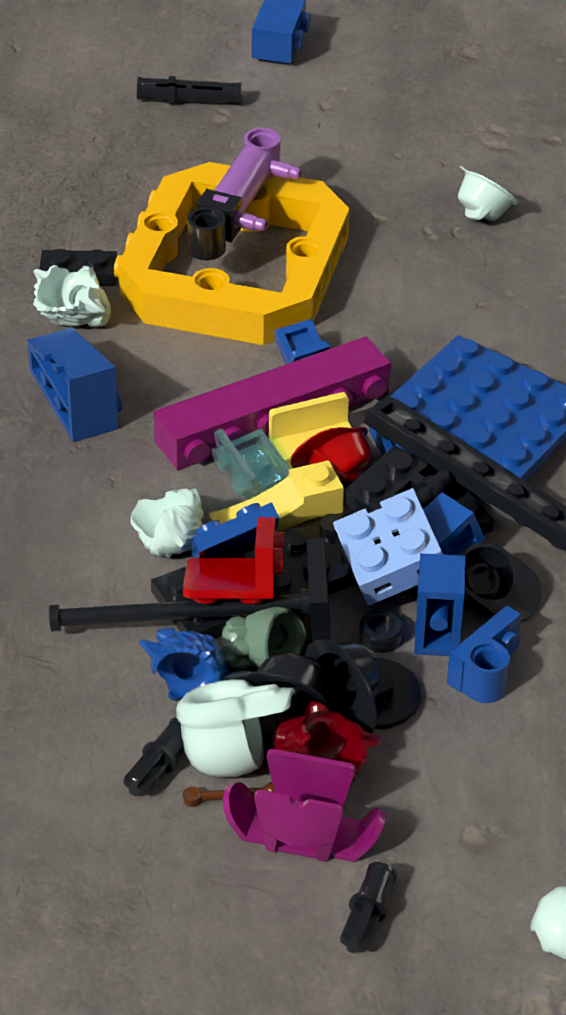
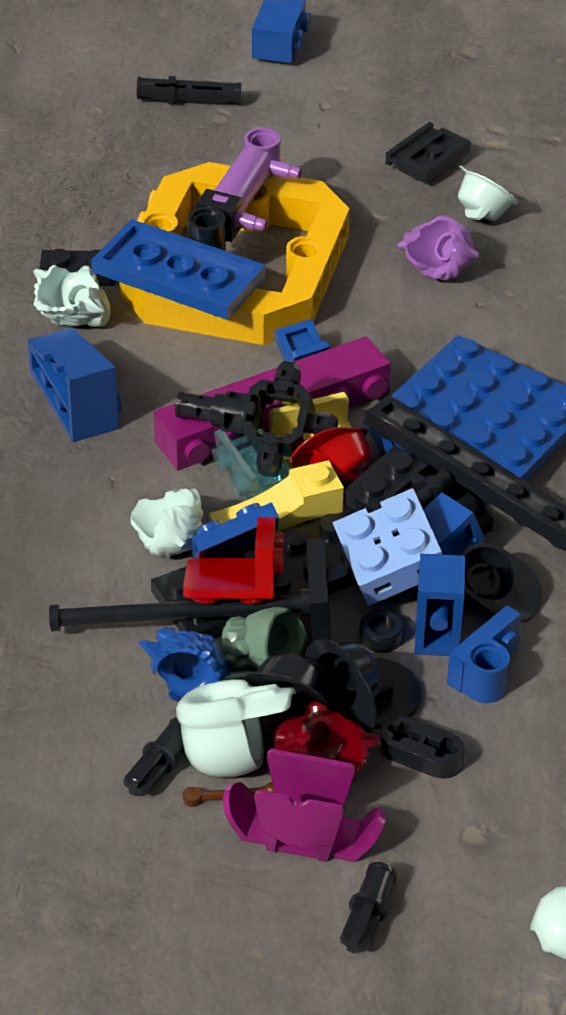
none -> blue plate [91,219,266,320]
none -> black piece [175,361,338,477]
none -> black beam [379,716,465,779]
none -> black plate [385,121,471,184]
none -> medium lavender hair [397,215,479,280]

